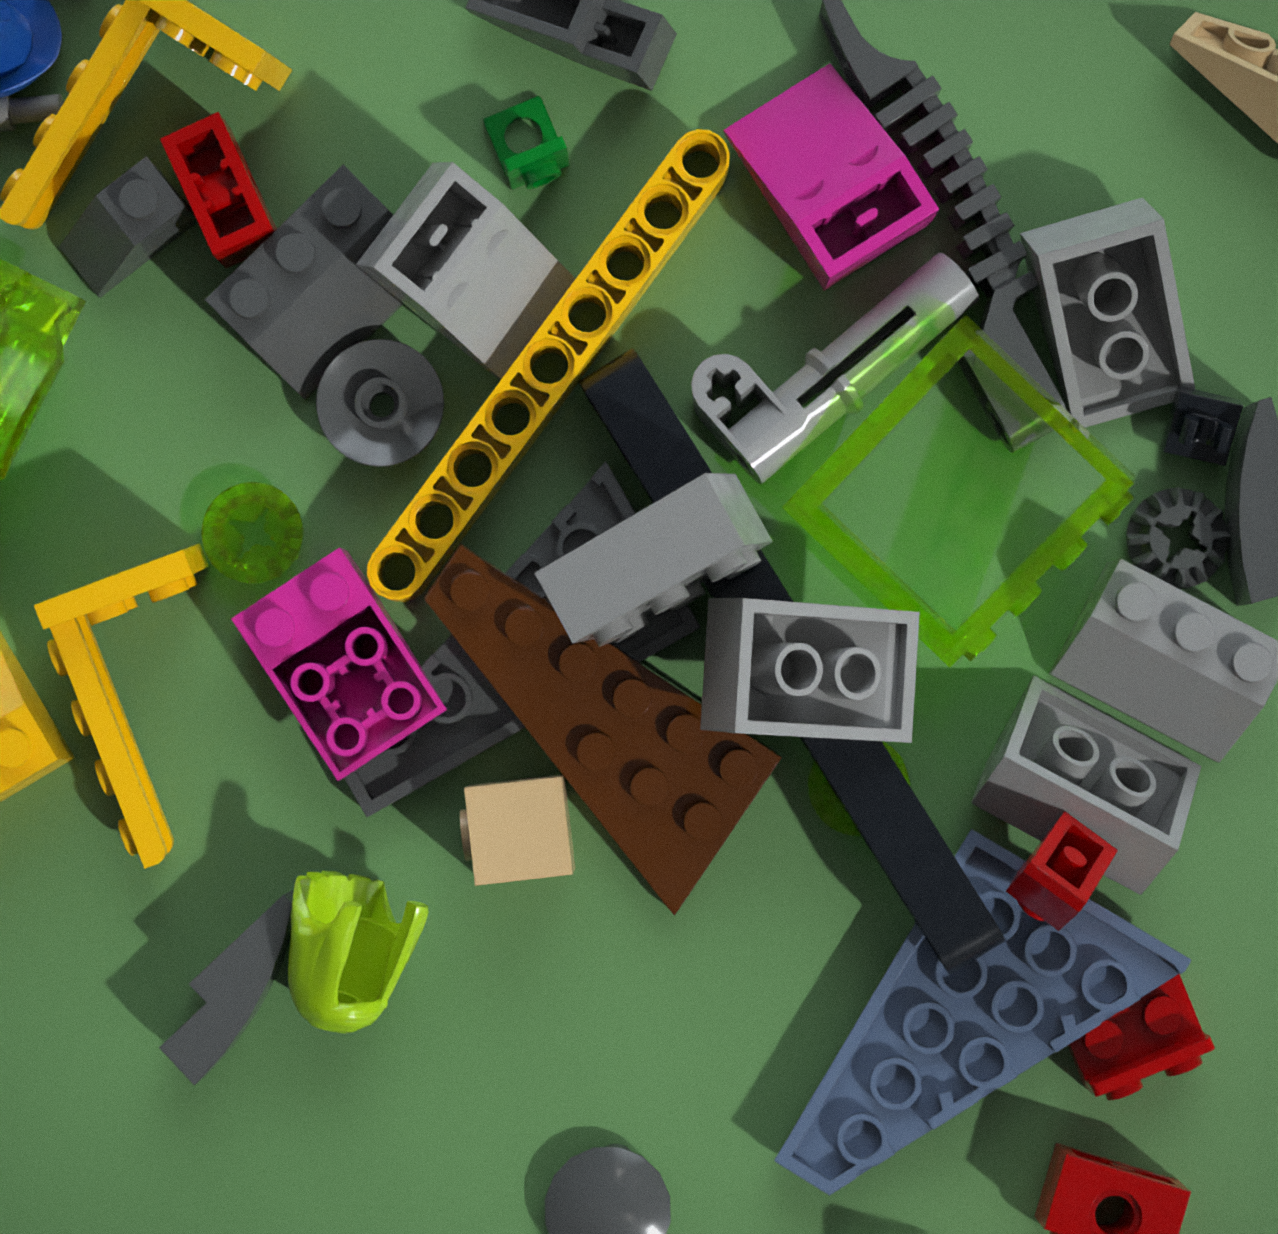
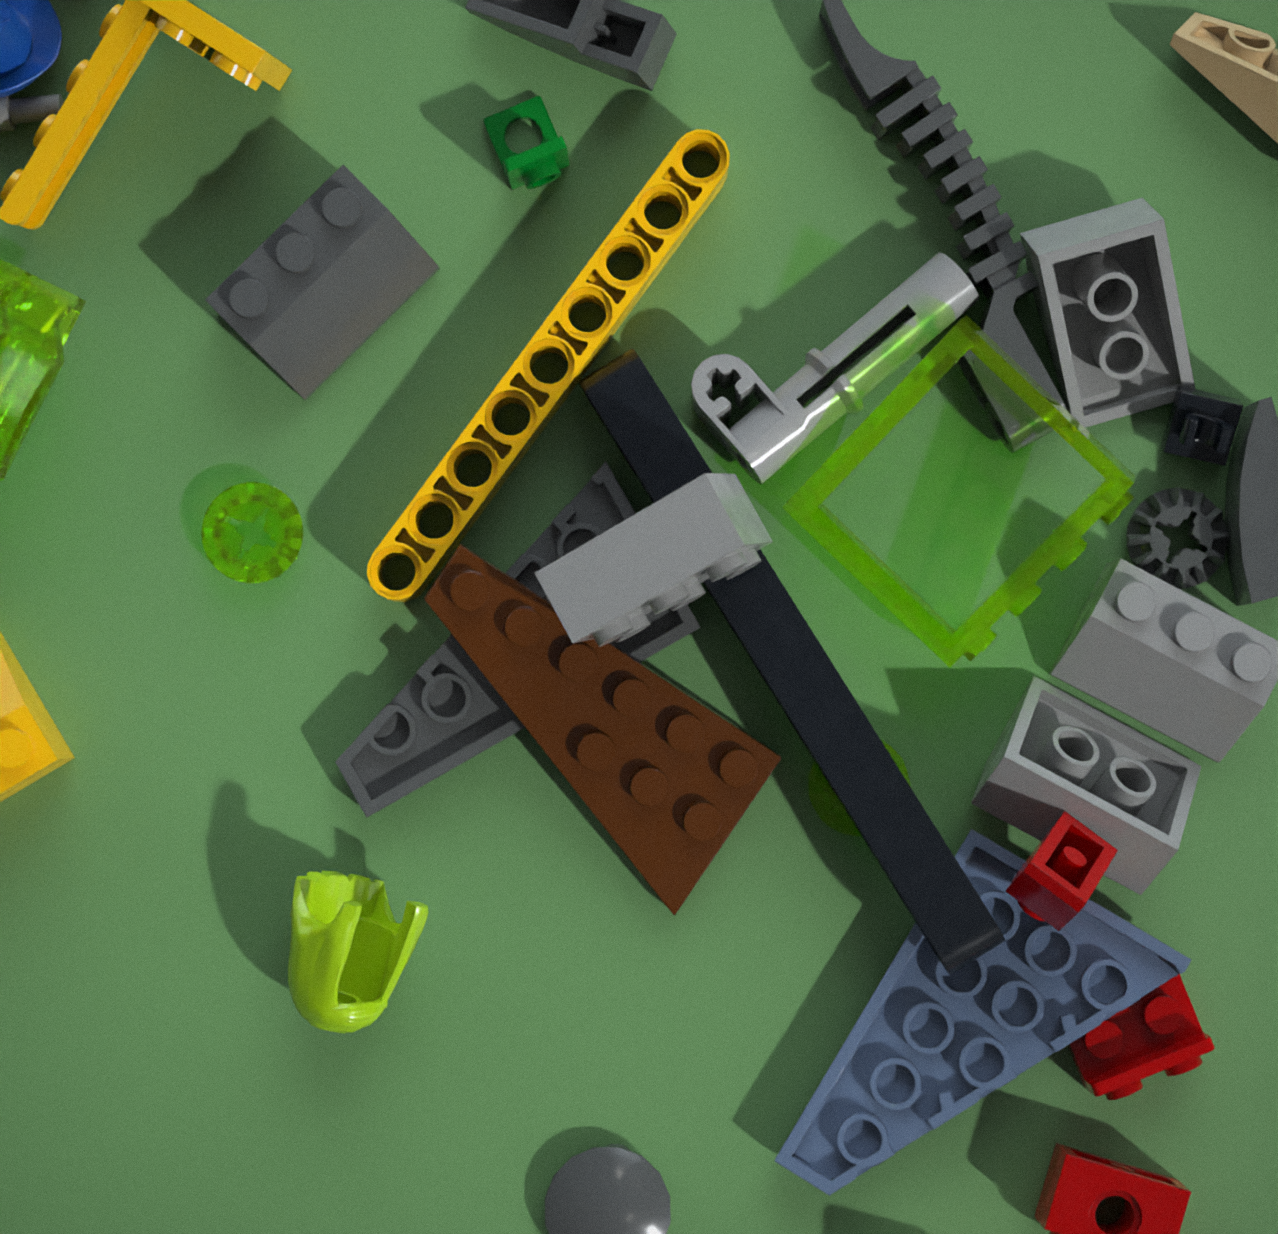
yellow bracket [34,543,209,869] -> none
dark grey slope [59,156,198,298] -> none
dark grey slope [159,890,293,1086] -> none
red brick [160,112,277,269] -> none
dark pink slope [231,547,447,781] -> none
dark grey dish [316,339,444,467] -> none
light grey slope [356,162,576,380] -> none
tan head [460,774,575,886] -> none
light grey slope [700,598,920,743] -> none
dark pink slope [723,63,939,291] -> none

